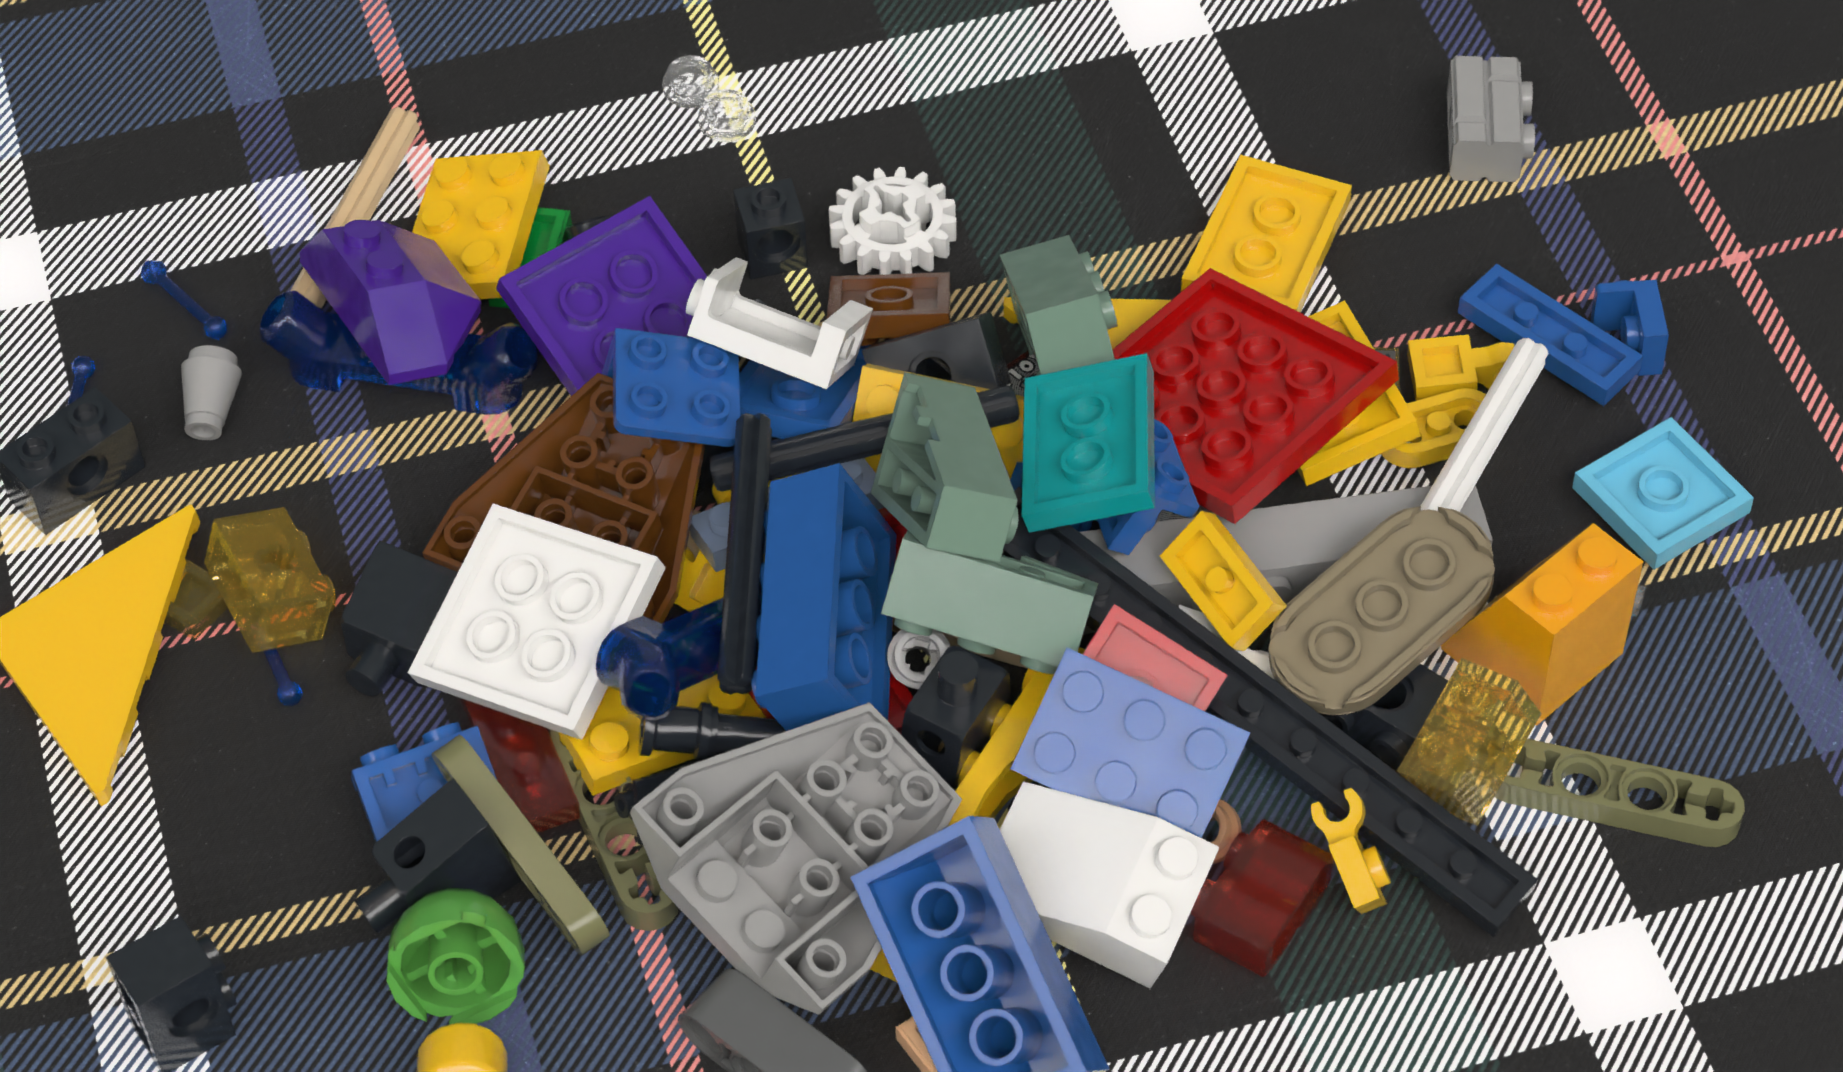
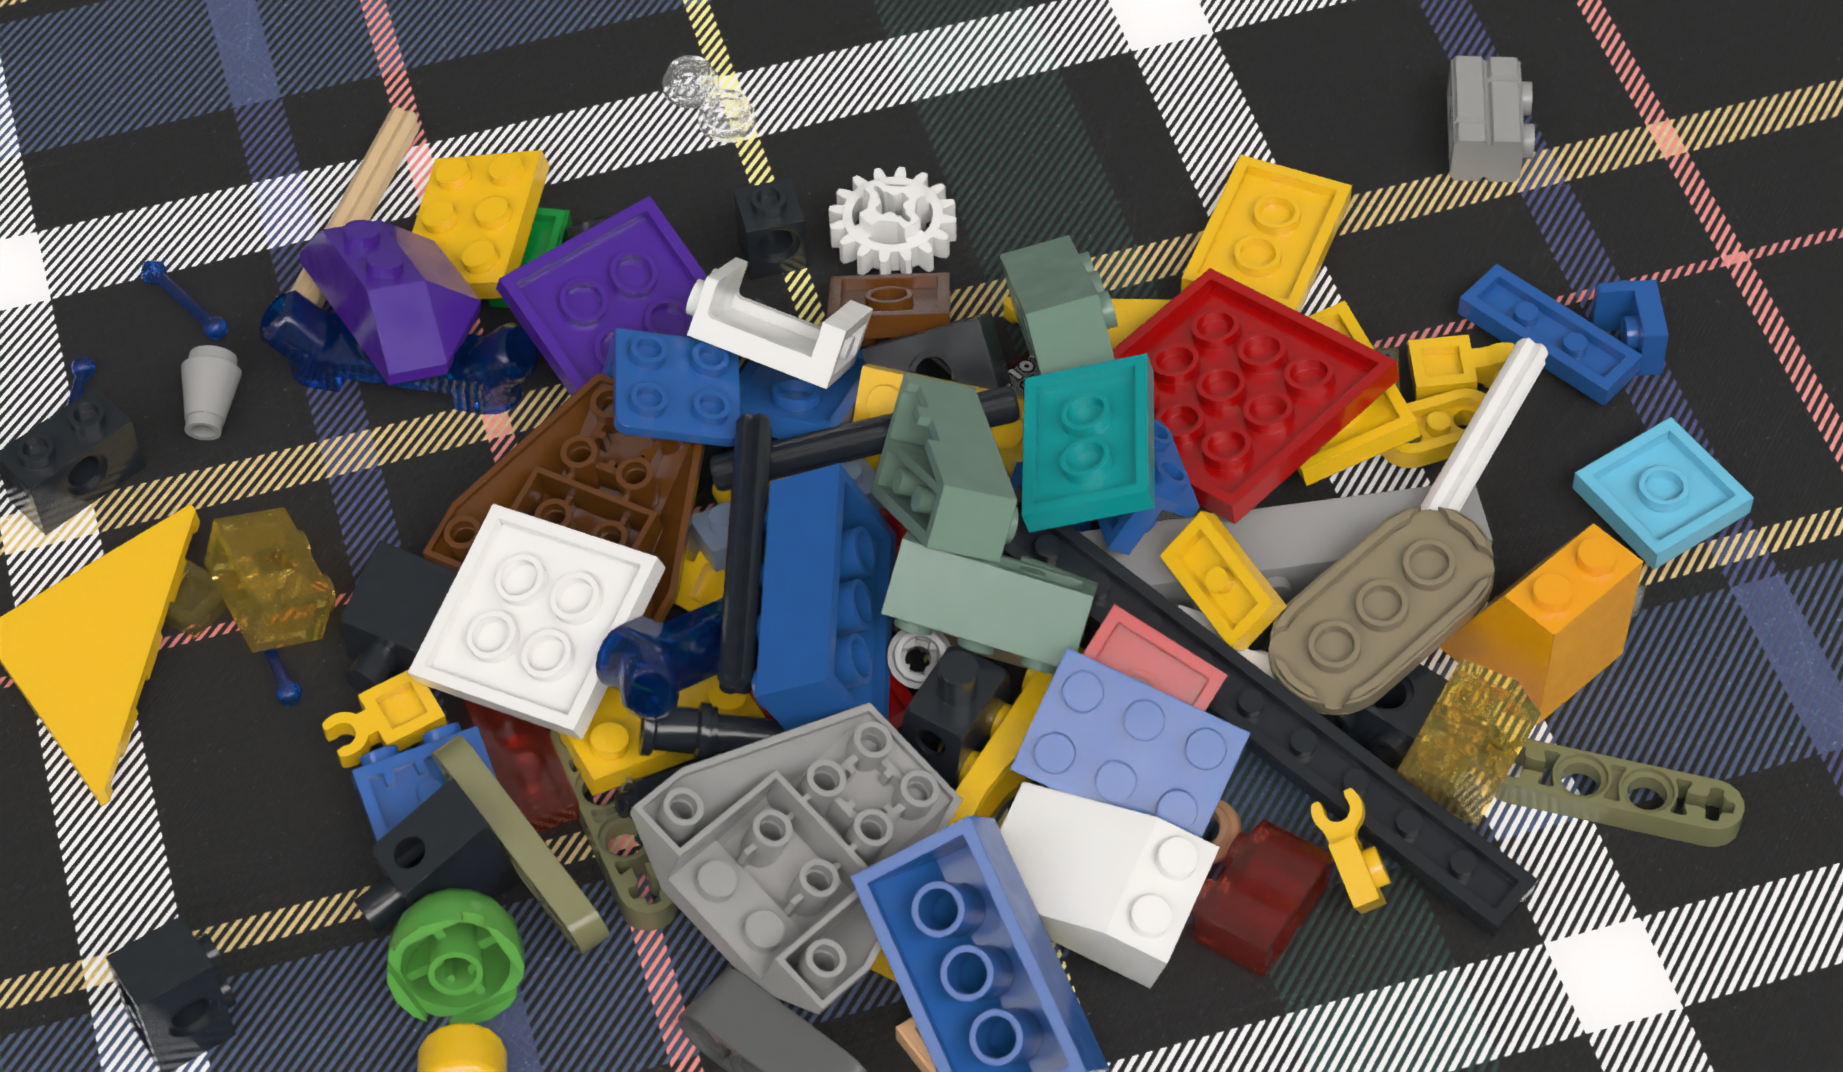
none -> yellow plate [322,669,447,768]

